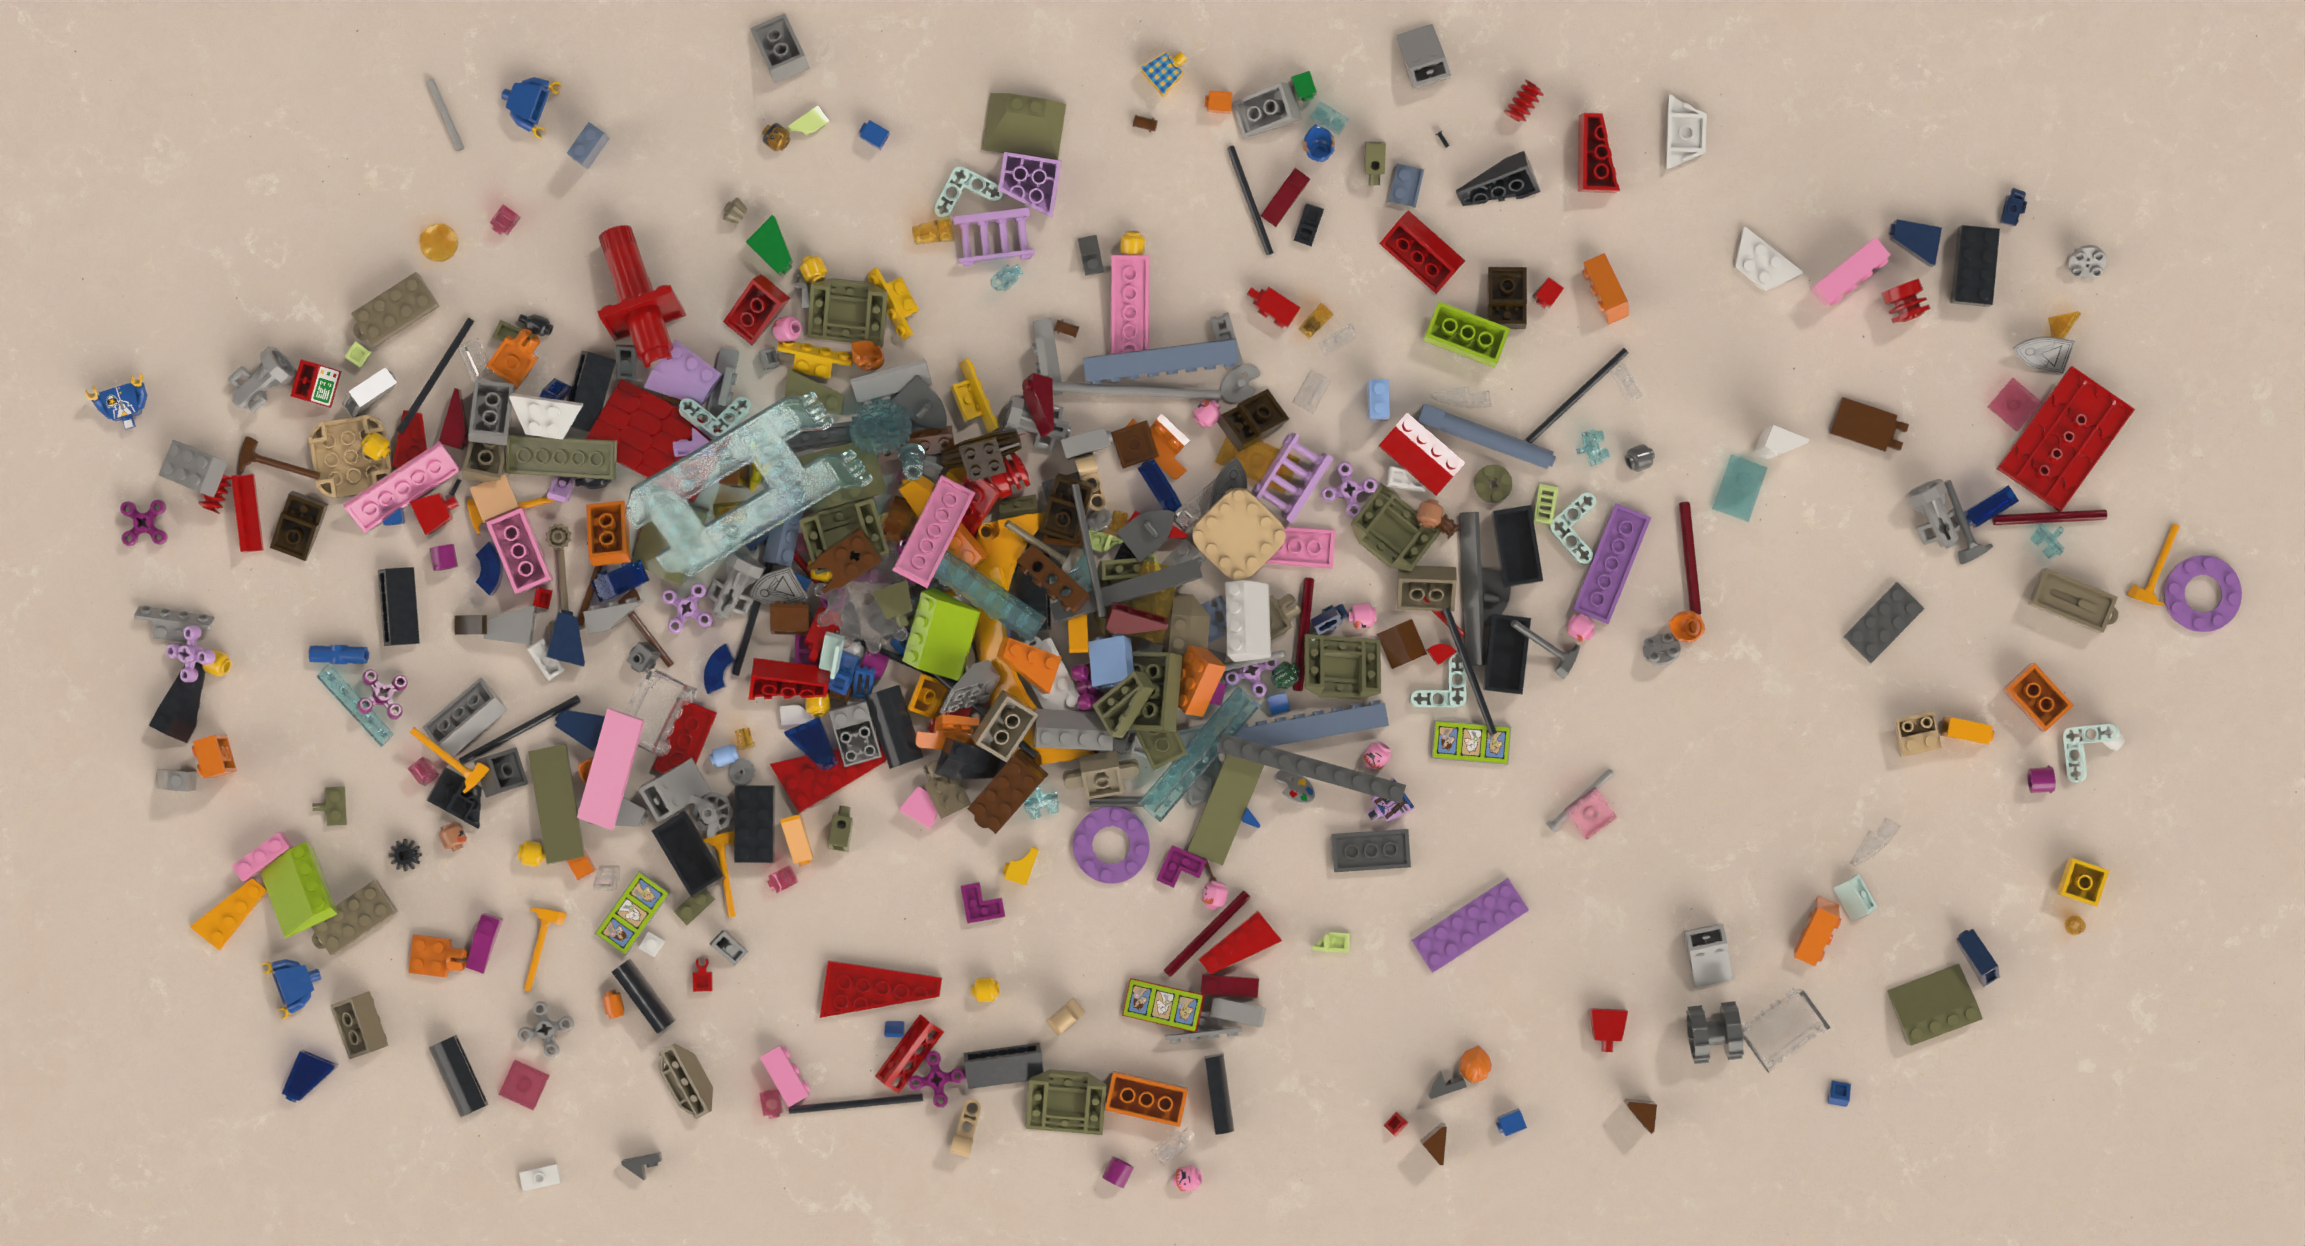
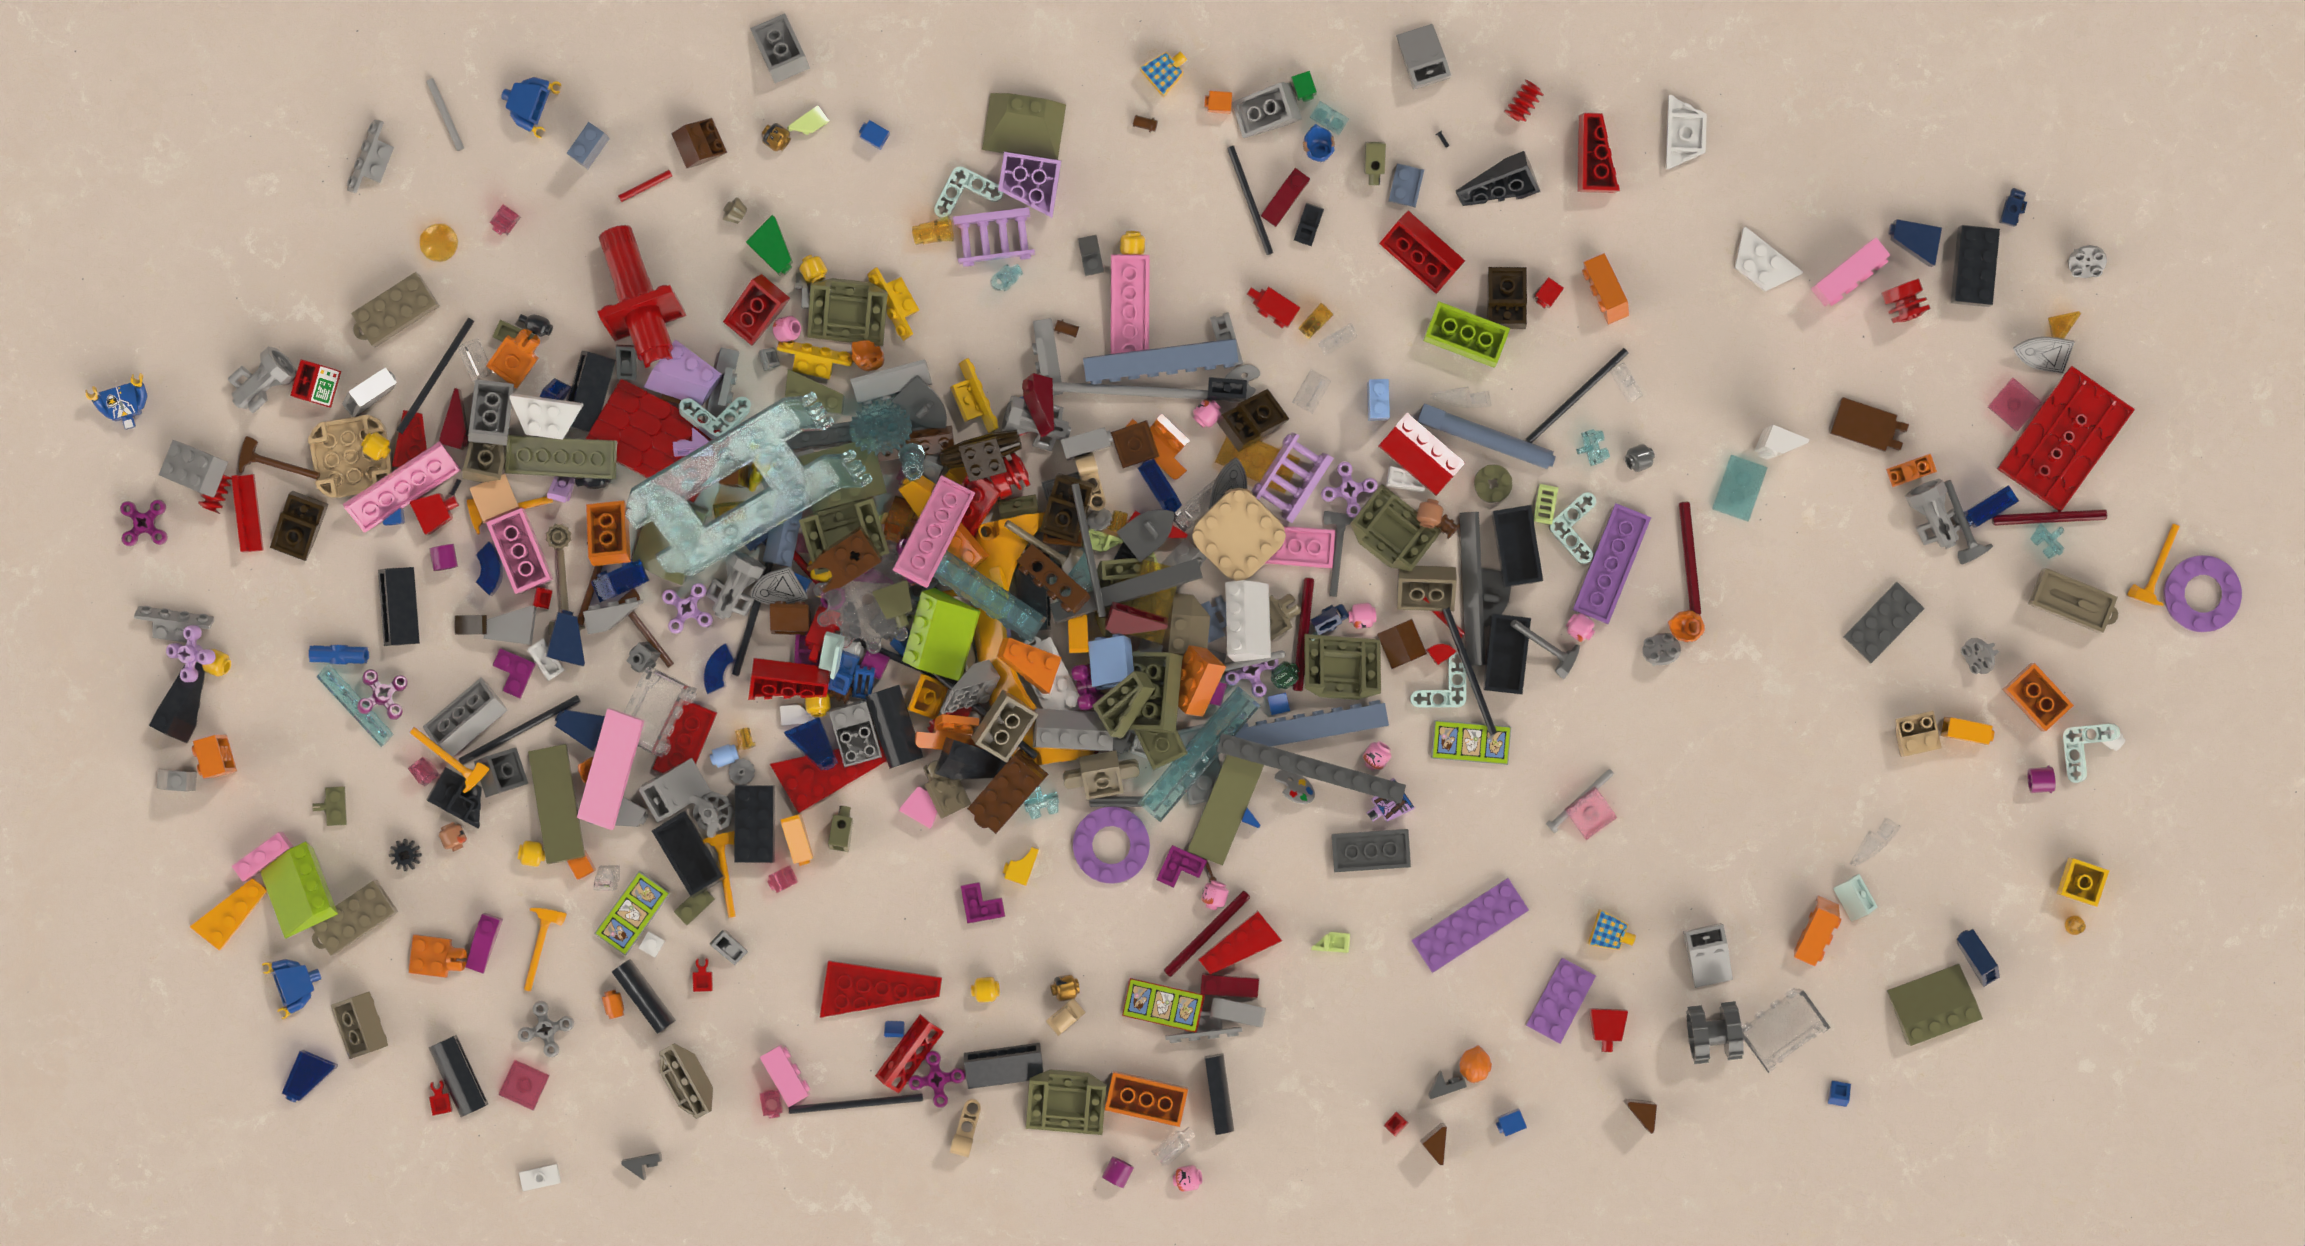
yellowish green plate [345,341,372,368] -> none
none -> light grey bracket [347,119,394,193]
none -> red plate [429,1080,452,1116]
none -> magenta plate [493,648,536,699]
none -> red bar [618,170,672,202]
none -> reddish brown slope [671,118,727,168]
none -> pearl gold head [1050,975,1080,1001]
none -> black slope [1207,377,1247,402]
none -> dark grey piece [1324,511,1355,597]
none -> medium lavender plate [1526,958,1596,1044]
none -> torso [1587,909,1636,950]
none -> orange slope [1886,454,1937,487]
none -> light grey plate [1961,638,1999,674]

